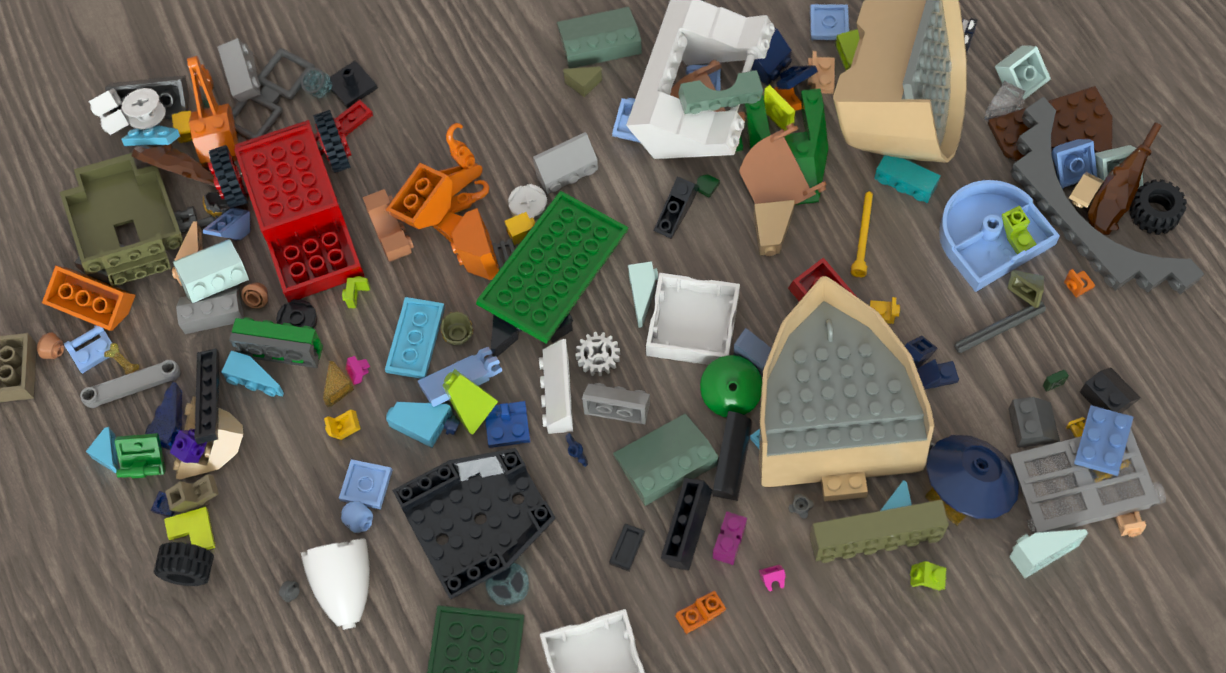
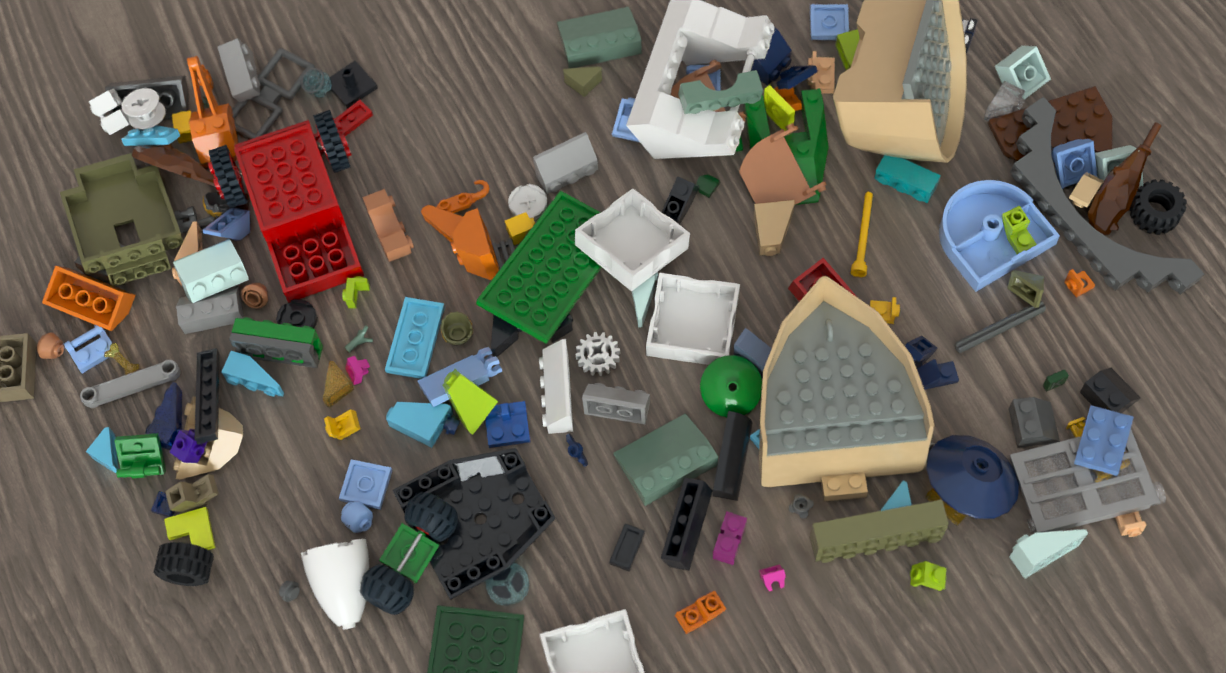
orange slope [386,123,483,229] -> none
none -> sand green bar [344,325,373,353]
none -> black plate [360,492,458,615]
none -> white tile [575,189,690,291]

